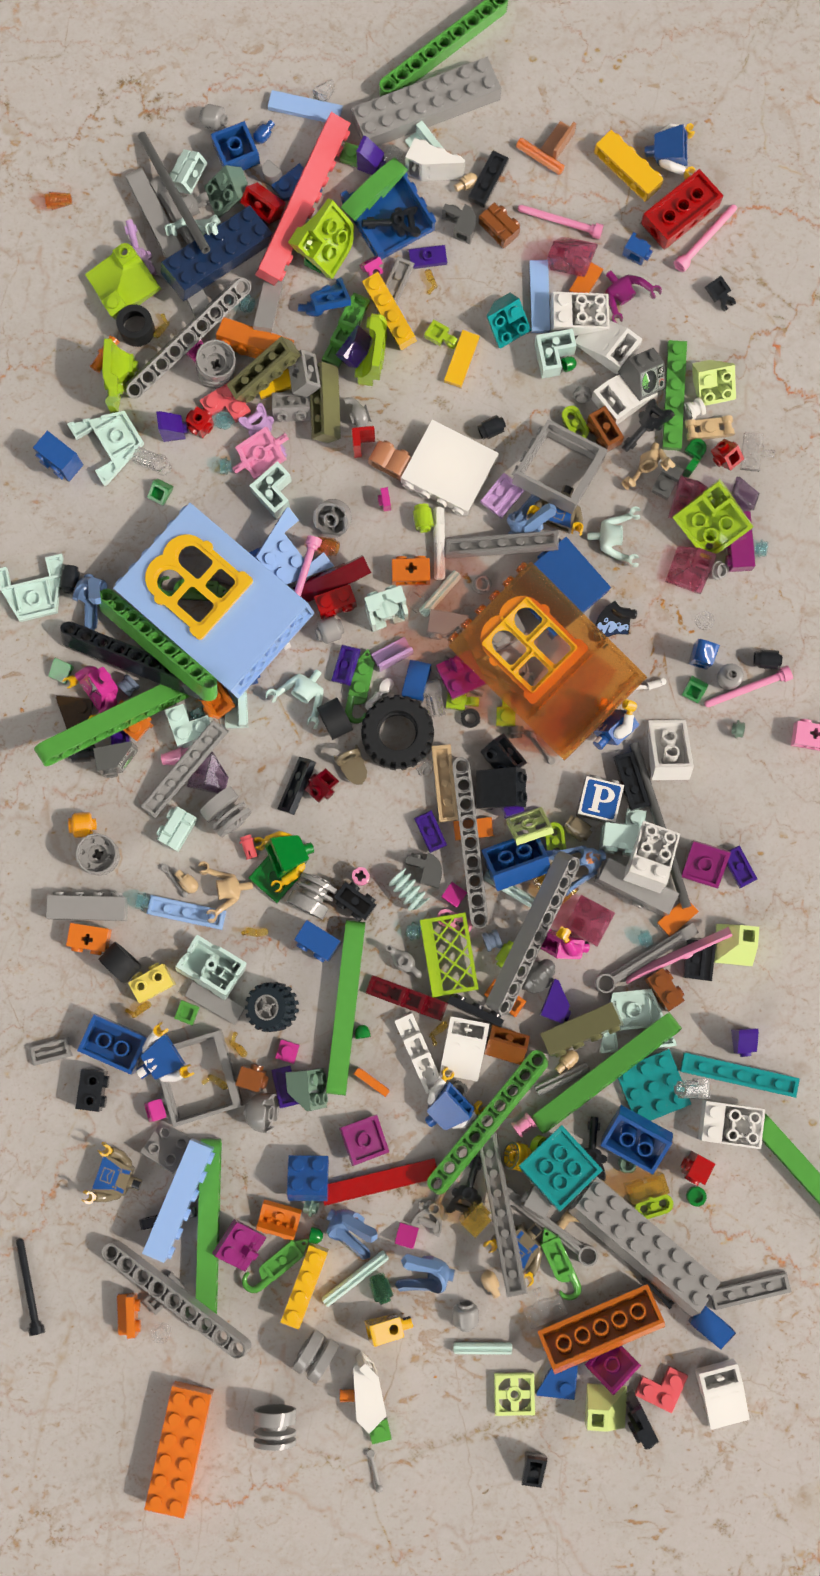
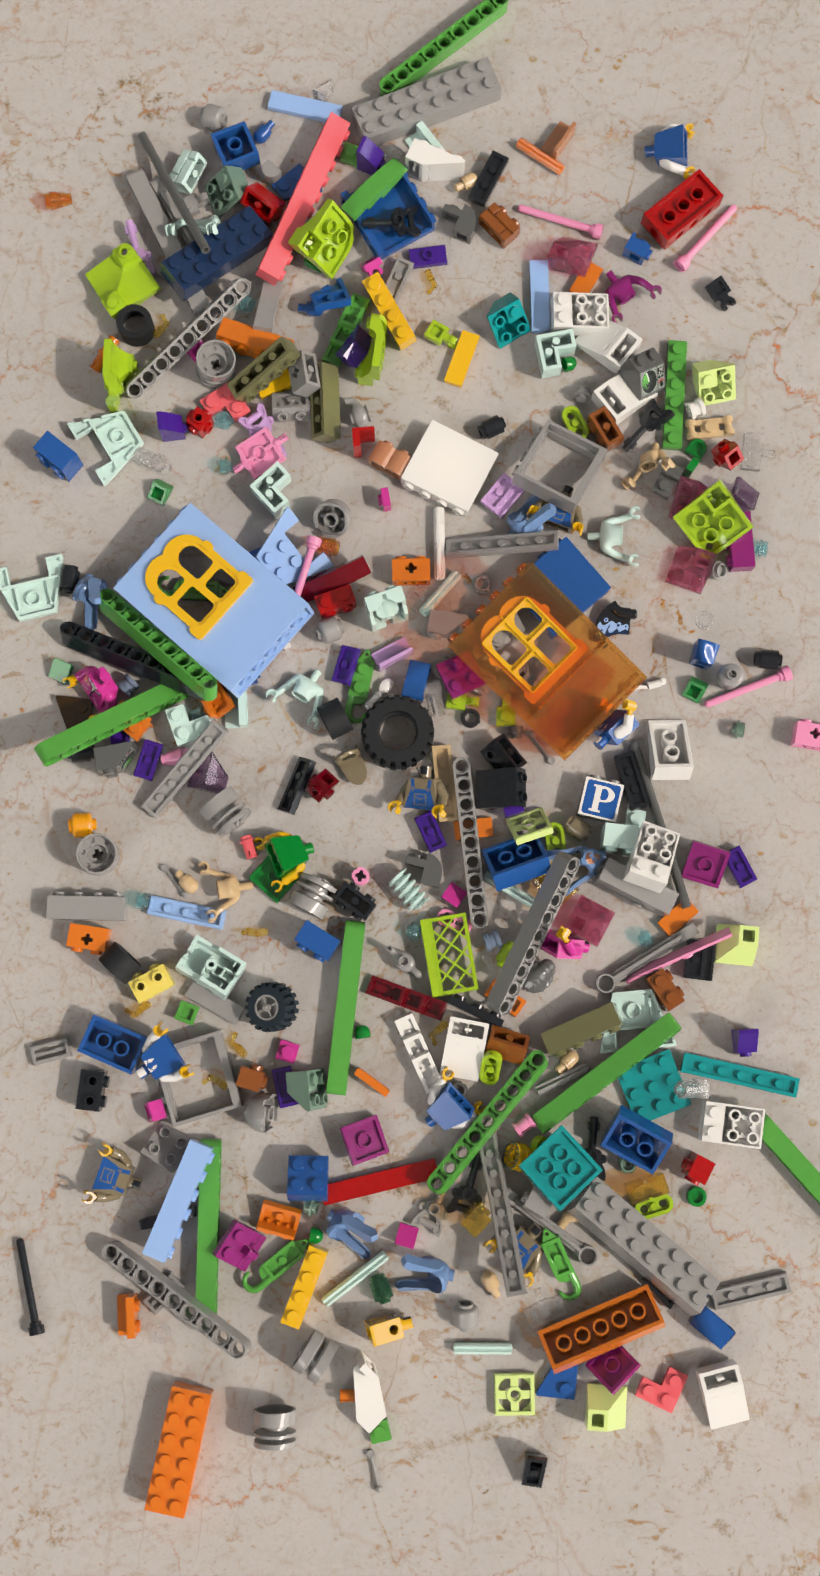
light aqua brick [156,806,198,852] -> none
lime brick [413,503,434,533] -> none
dark purple slope [540,979,571,1024] -> none
yellow brick [594,130,663,202] -> none
black plate [626,1390,659,1450] -> none
none -> dark purple plate [133,739,164,781]
none -> torso [388,766,449,818]
none -> lime plate [479,1050,502,1085]

